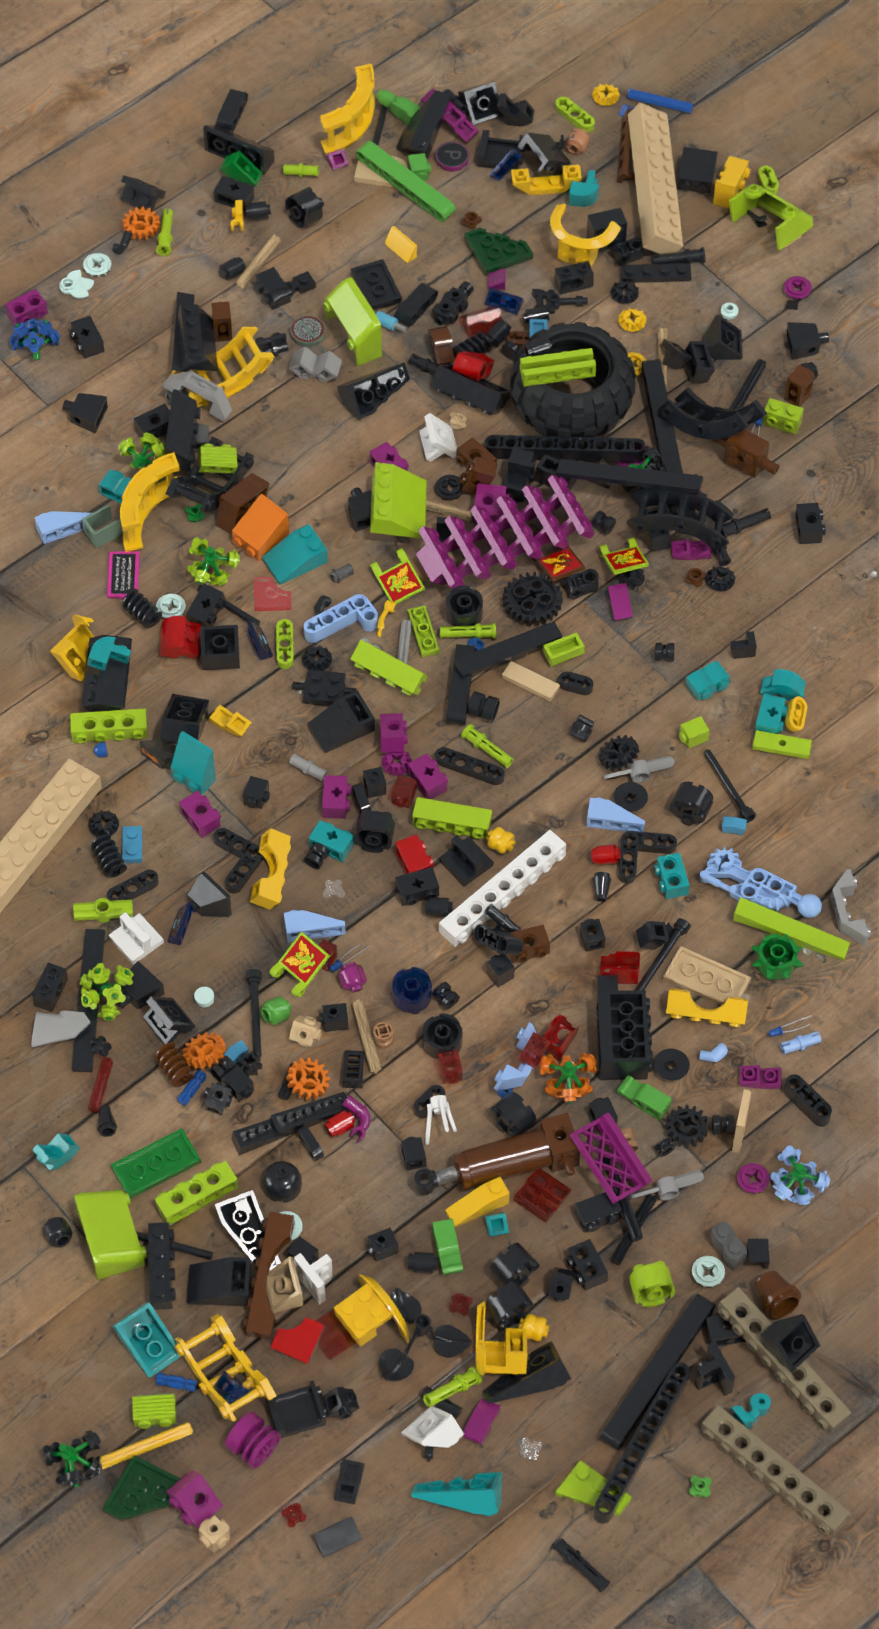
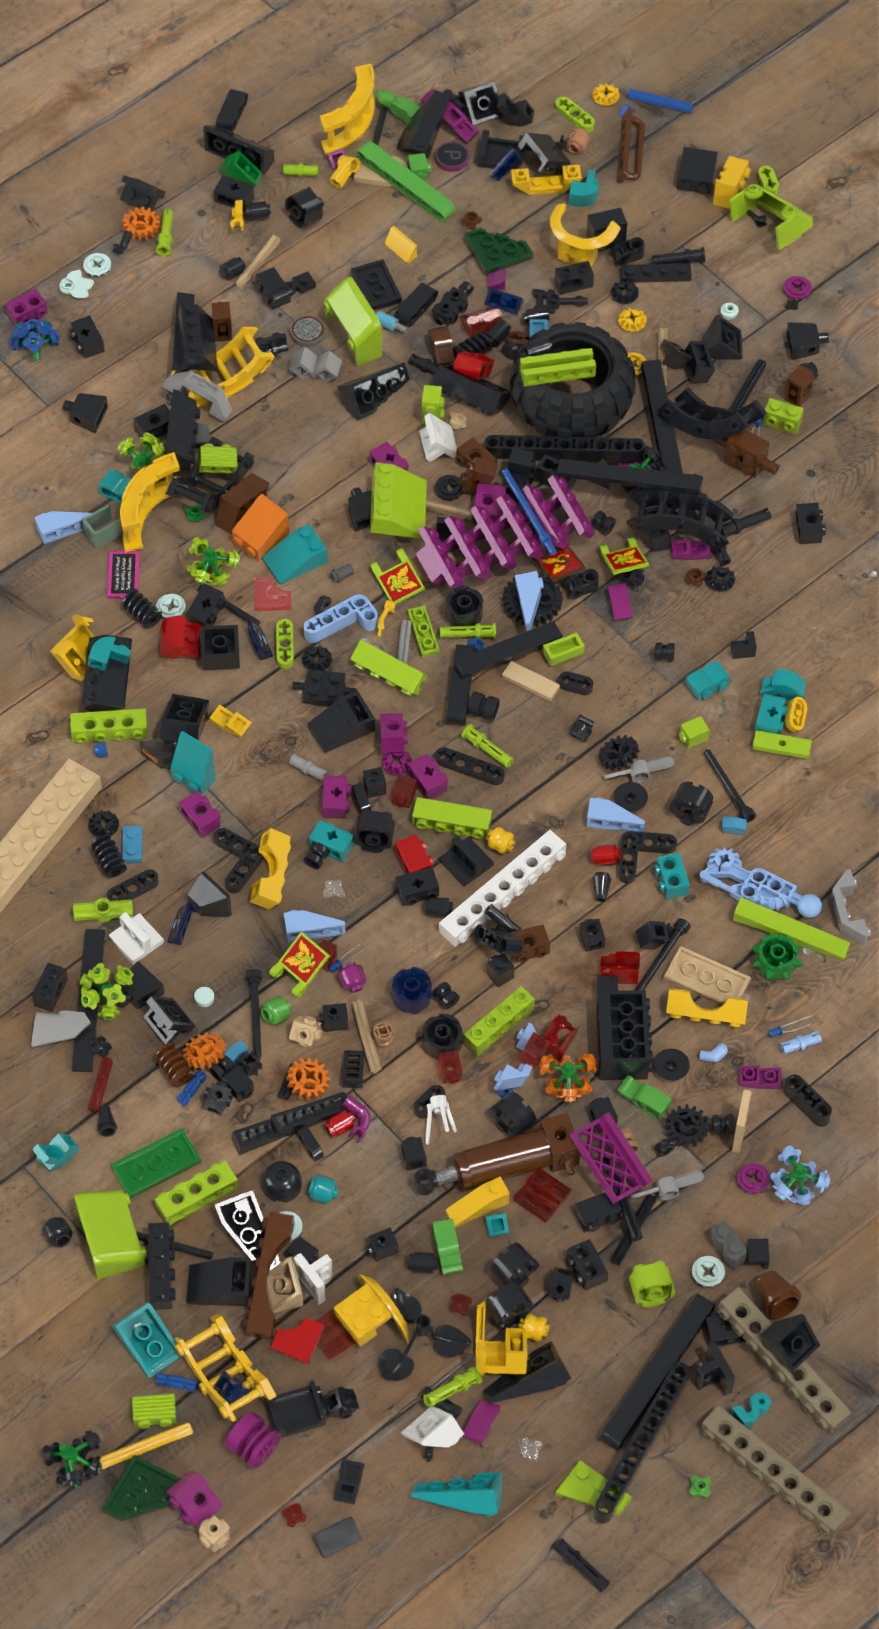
black brick [243,776,270,809] -> none
tan brick [628,103,683,254] -> none
none -> teal head [307,1175,339,1204]
none -> yellow piece [329,155,360,189]
none -> lime brick [422,385,445,424]
none -> lime brick [463,986,535,1058]
none -> blue bar [502,469,557,556]
none -> light blue slope [515,571,544,631]

